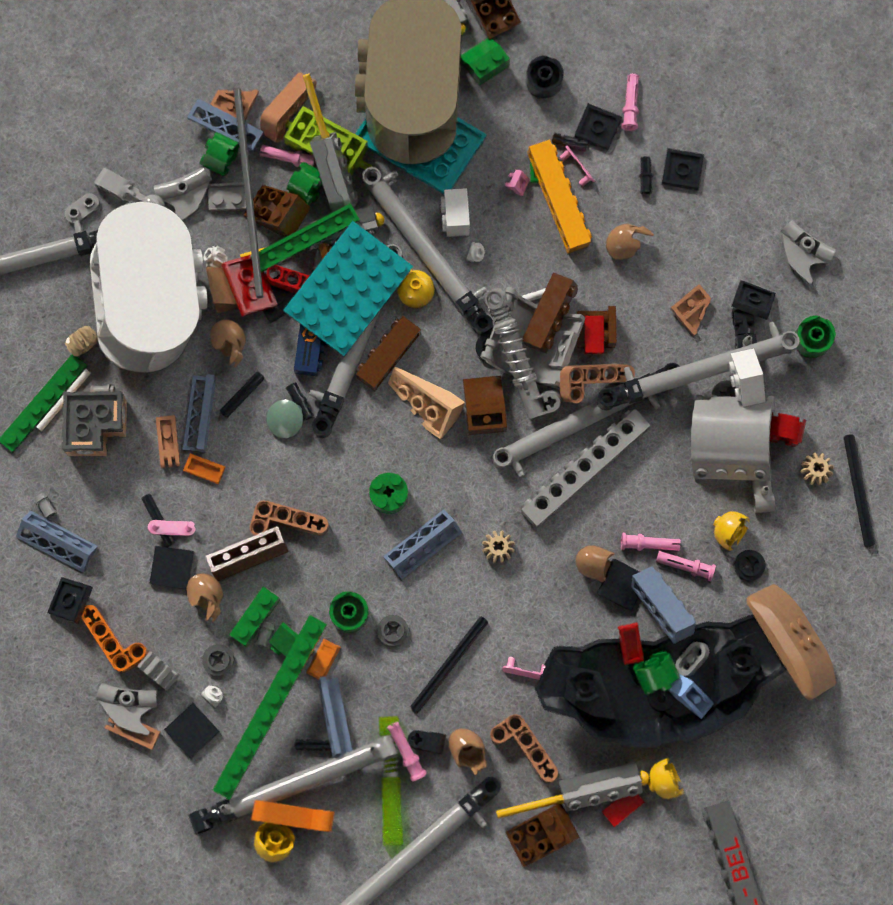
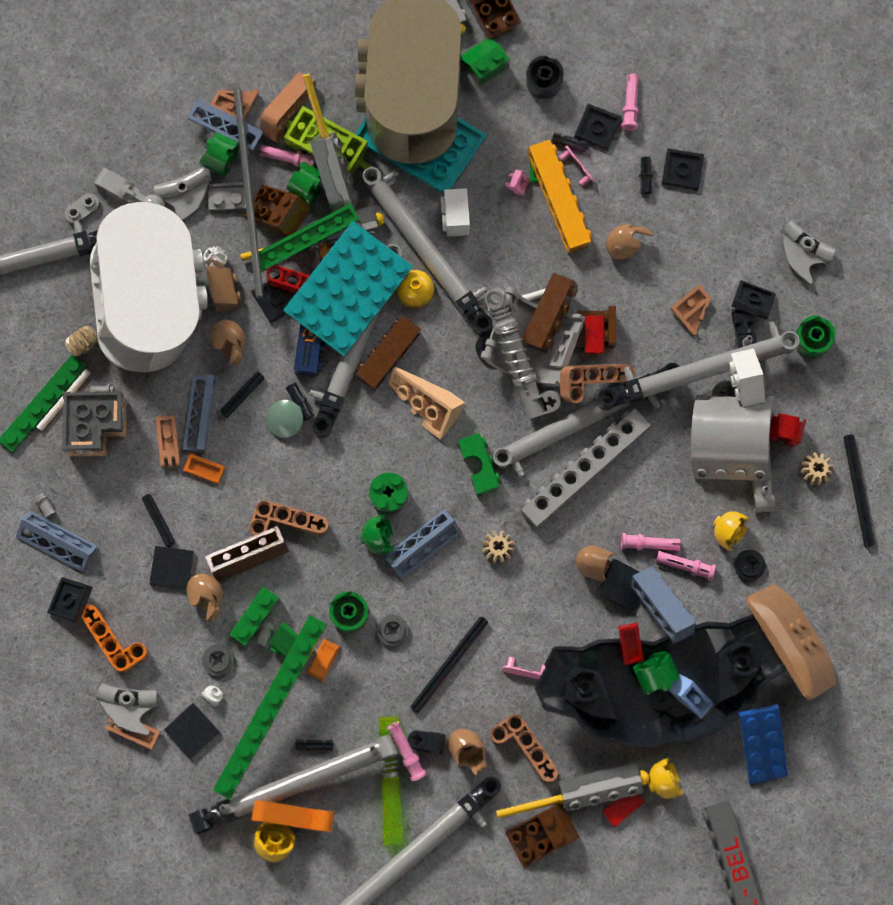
light grey gear [138,651,180,691] -> none
bright pink piece [148,520,195,536] -> none
red tile [221,255,278,317] -> none
sand blue fence [318,676,352,758] -> none
reddish brown slope [463,376,507,435] -> none
white plate [467,242,485,262] -> none
light grey plate [676,642,709,676] -> none
none -> green cylinder [360,515,394,554]
none -> green arch [458,433,501,497]
none -> blue plate [738,704,788,784]

